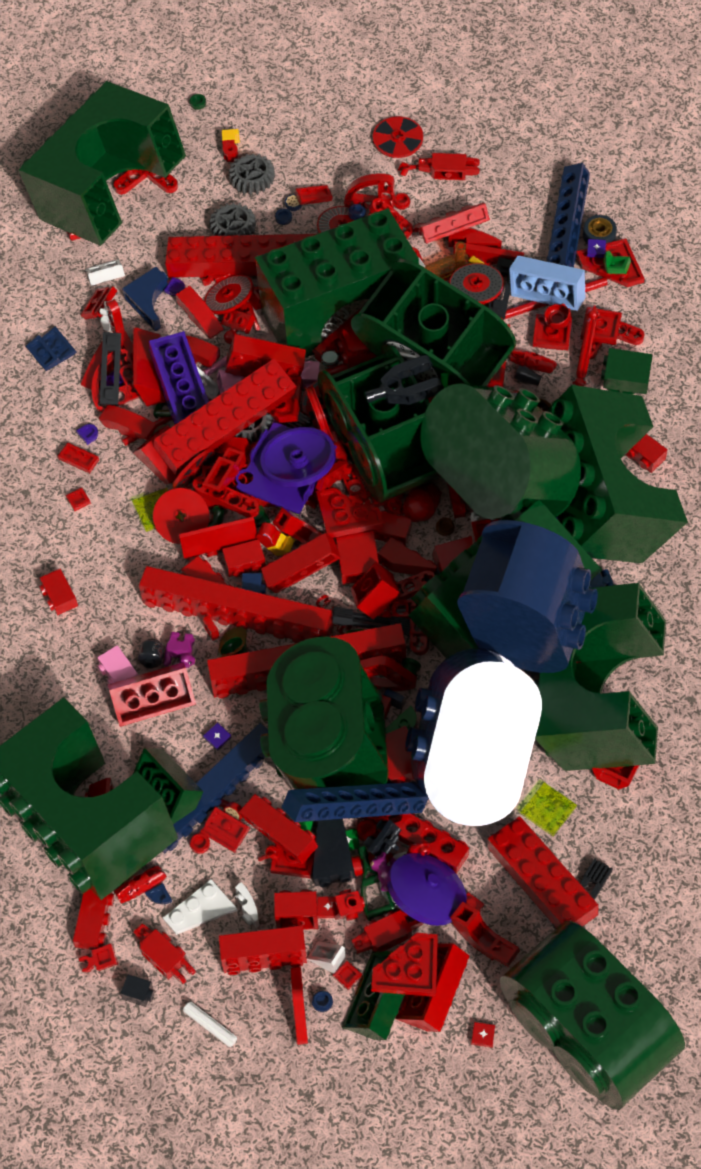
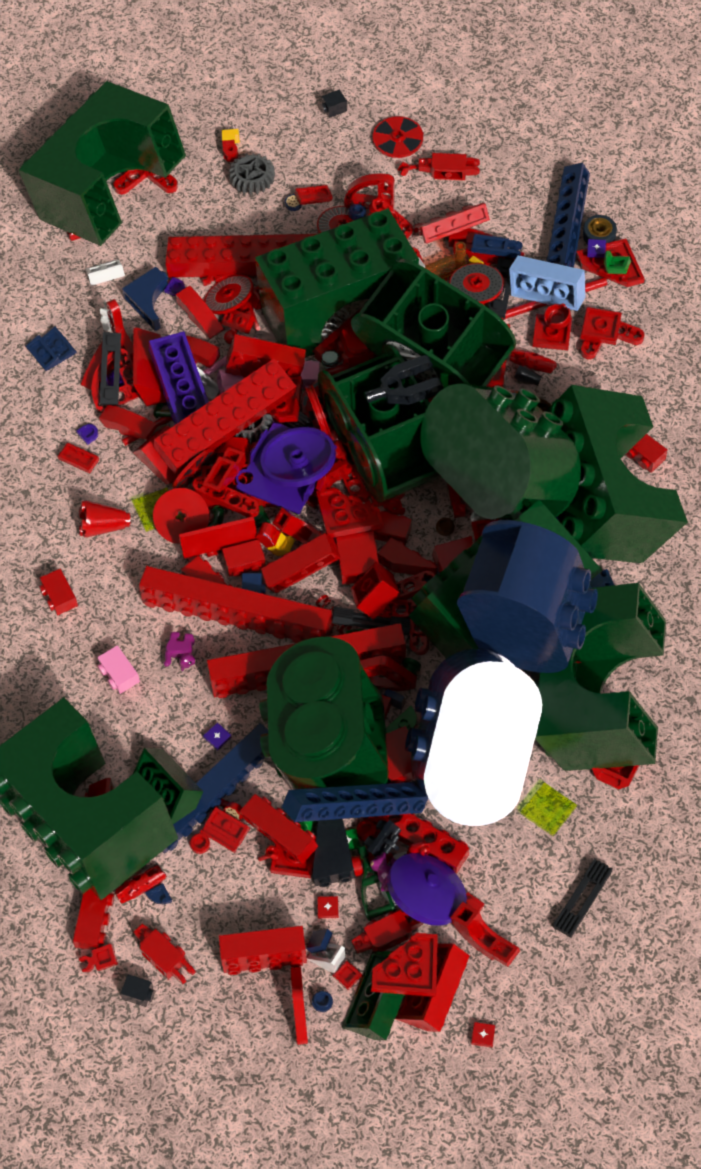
red tile [65,487,91,512] -> none
red plate [80,286,117,319] -> none
red brick [107,662,196,727] -> none
black head [138,639,165,669] -> none
white wing [163,880,237,935] -> none
white axle [183,1002,237,1047] -> none
dark green tile [189,94,206,110] -> none
red tile [203,615,220,641] -> none
dark grey gear [209,202,256,236] -> none
piece [217,627,248,658] -> none
white slope [235,882,259,928] -> none
red brick [274,889,318,930] -> none
dark blue tile [275,209,292,225] -> none
red brick [330,889,365,921] -> none
red plate [394,193,410,210] -> none
red hair [403,482,442,522] -> none
red brick [487,816,599,928] -> none
dark green brick [500,920,685,1110] -> none
red wheel [572,305,600,387] -> none
dark green brick [601,348,653,395] -> none
none -> red cone [79,500,130,538]
none -> dark blue tile [306,929,333,953]
none -> black brick [320,89,347,118]
none -> dark blue hinge [471,234,523,259]

